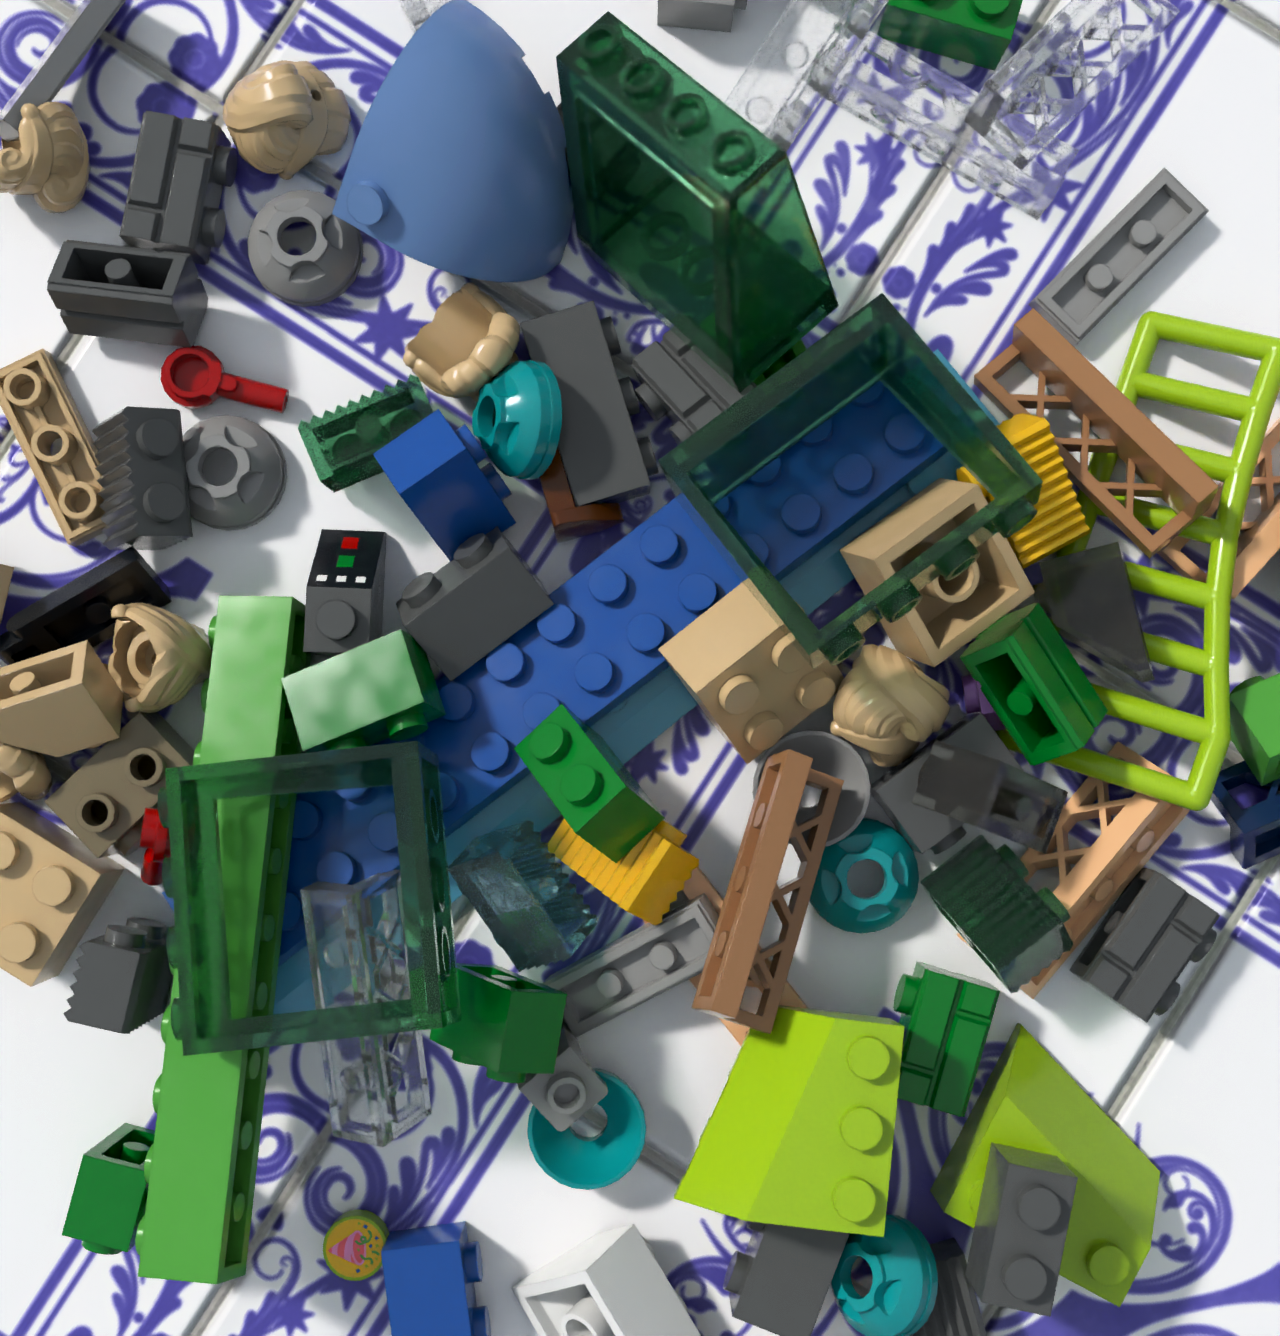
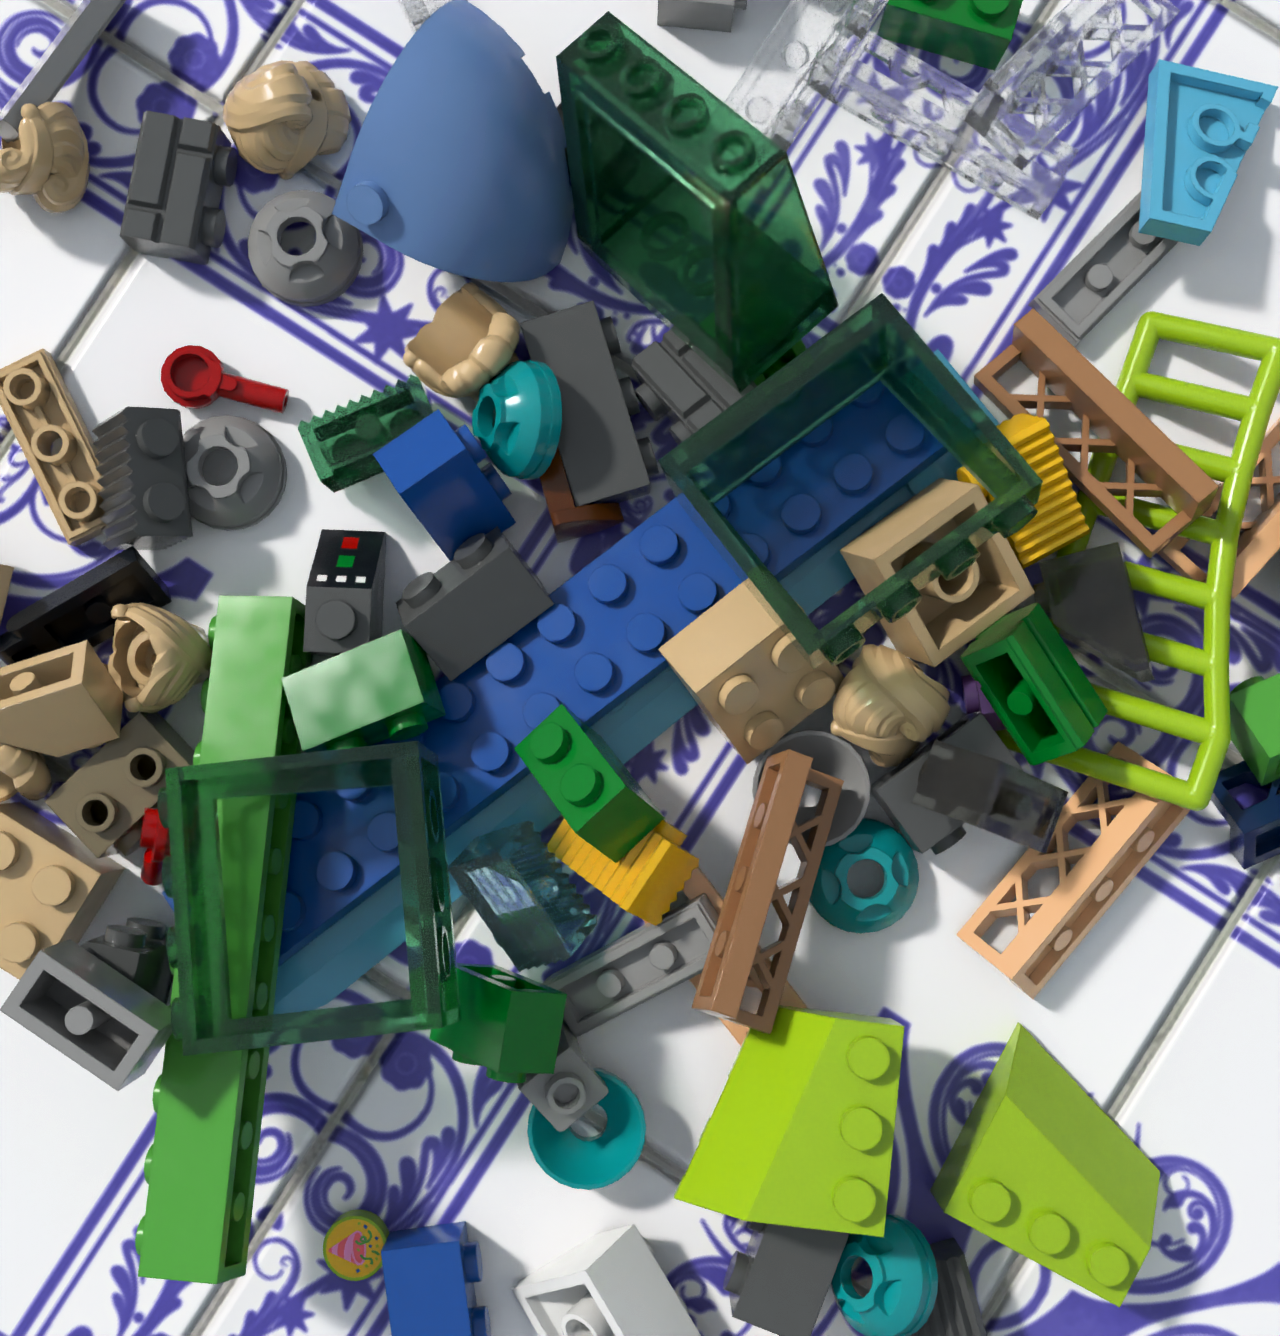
dark grey brick [47,240,208,348] -> none
green brick [62,1123,155,1255] -> none
clear fence [300,870,432,1147] -> none
green brick [893,961,1000,1117] -> none
clear green brick [920,834,1073,993] -> none
dark grey brick [965,1142,1078,1317] -> none
dark grey brick [1069,867,1220,1023] -> none
none -> light grey brick [0,939,183,1091]
none -> medium azure wing [1138,59,1278,246]

